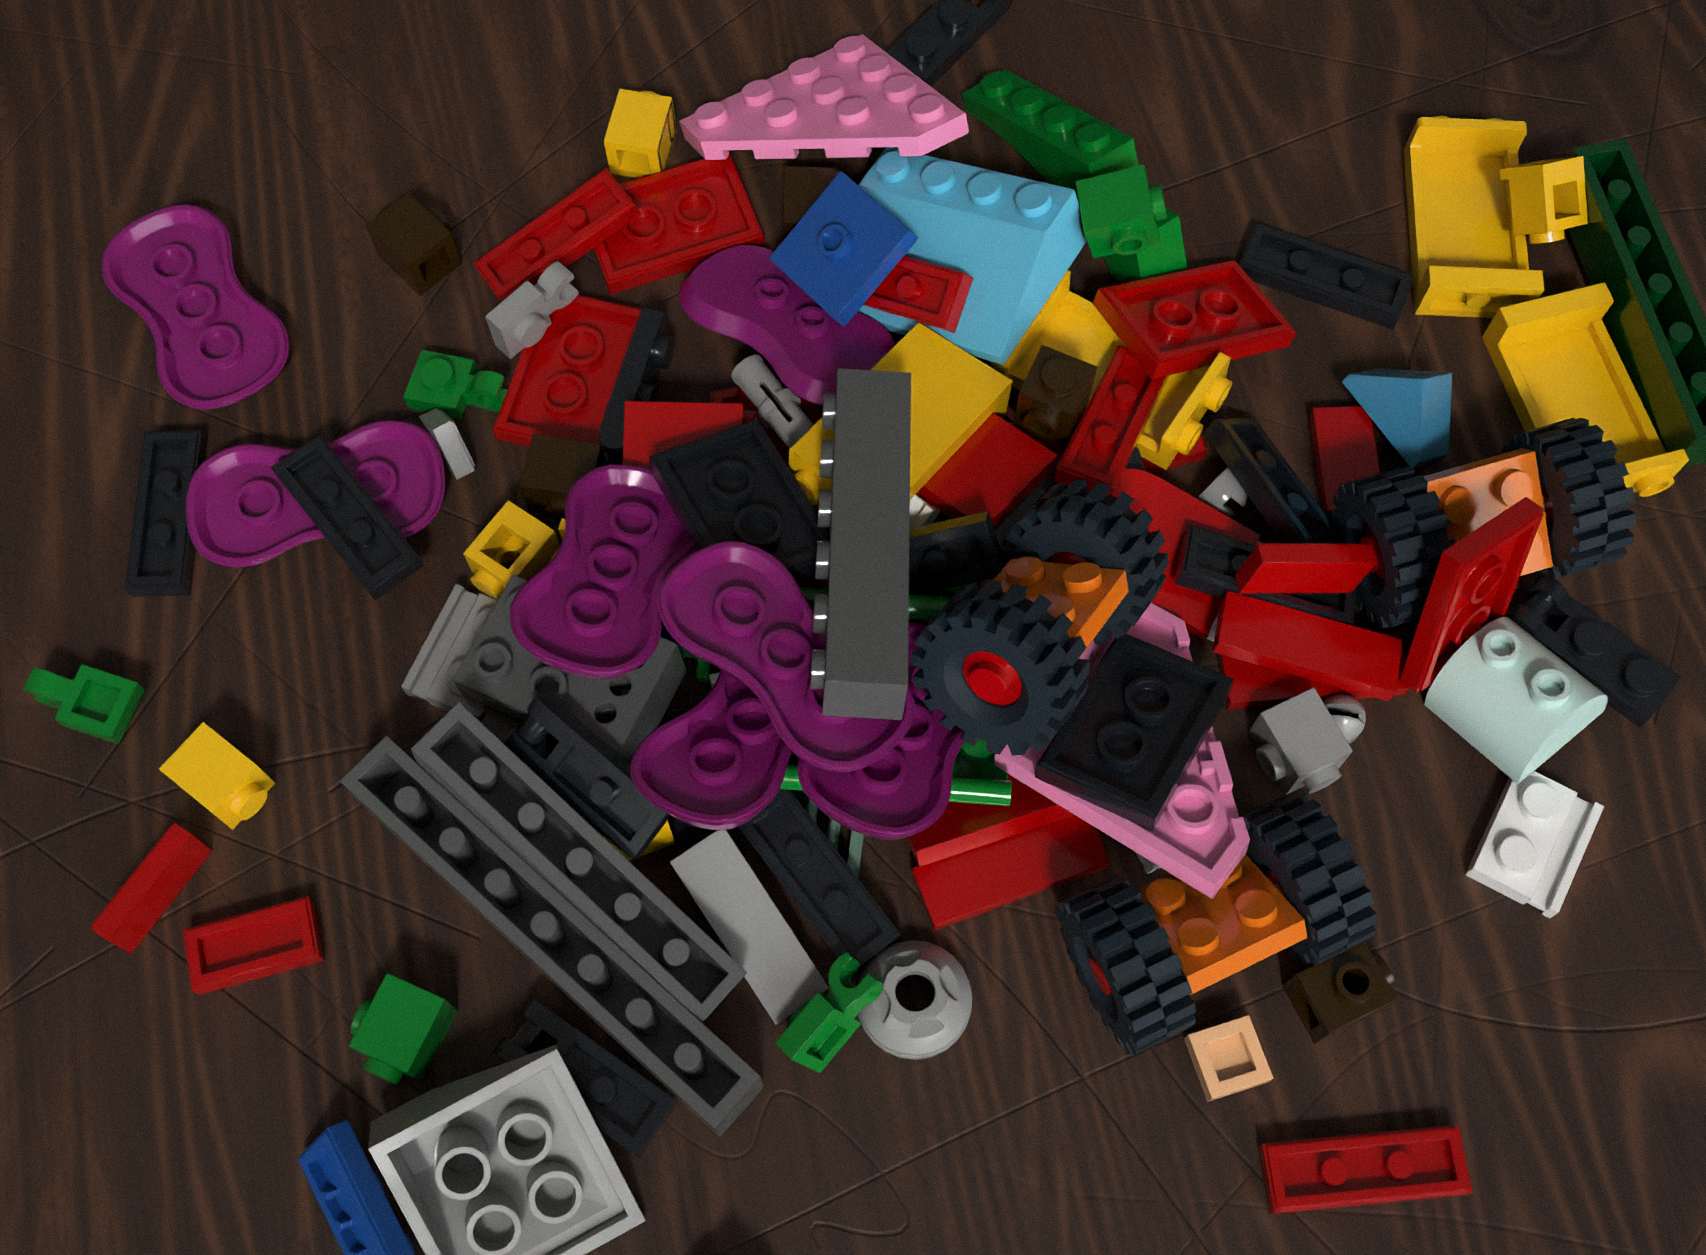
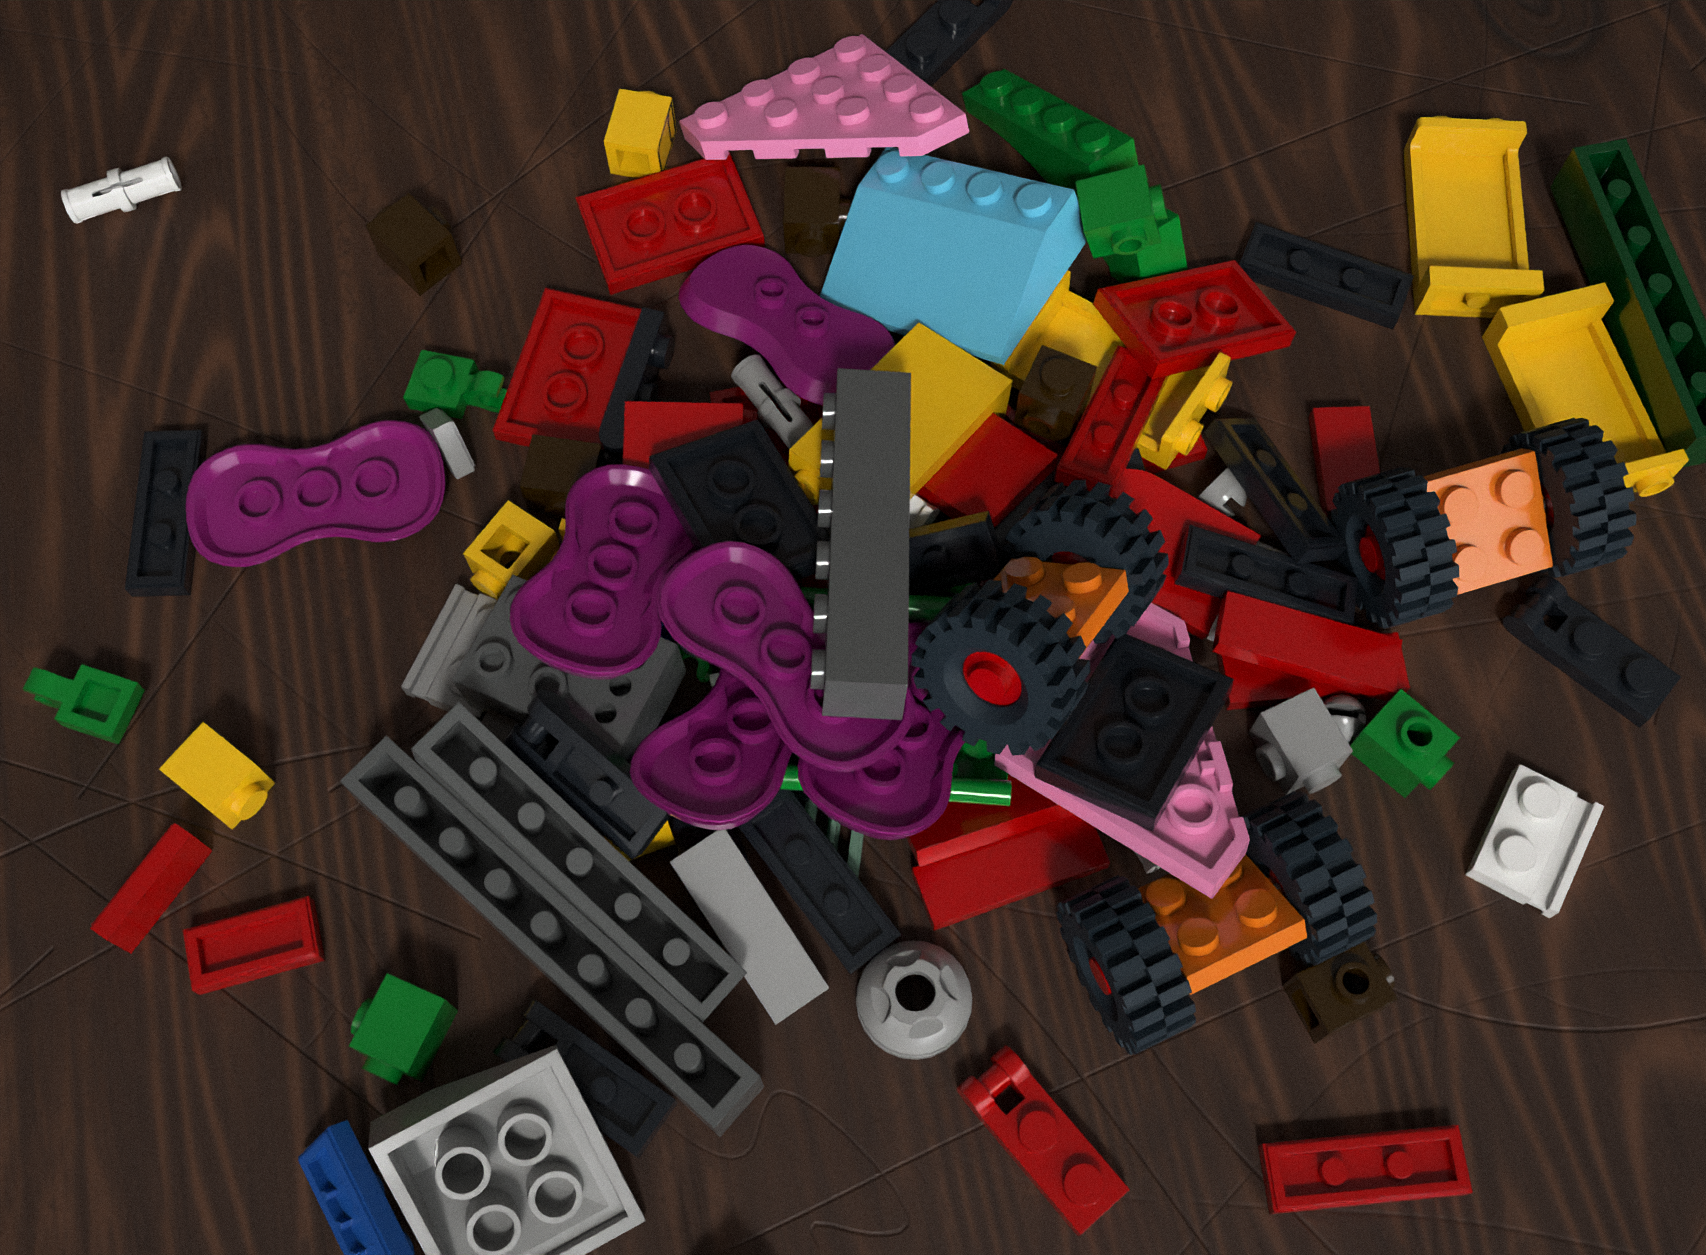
magenta plate [102,204,289,410] -> none
black tile [271,434,424,600] -> none
red tile [473,168,640,302] -> none
light grey plate [485,261,579,359] -> none
blue plate [769,171,919,327] -> none
green plate [775,953,884,1073] -> none
red tile [863,256,973,333] -> none
light nougat plate [1184,1015,1274,1102] -> none
red tile [1235,543,1377,594] -> none
dark azure slope [1342,368,1452,469] -> none
red tile [1400,497,1544,693] -> none
light aqua brick [1424,617,1608,784] -> none
yellow brick [1500,156,1588,244] -> none
none -> white pin [61,156,182,224]
none -> red plate [956,1045,1130,1236]
none -> green brick [1350,689,1461,798]

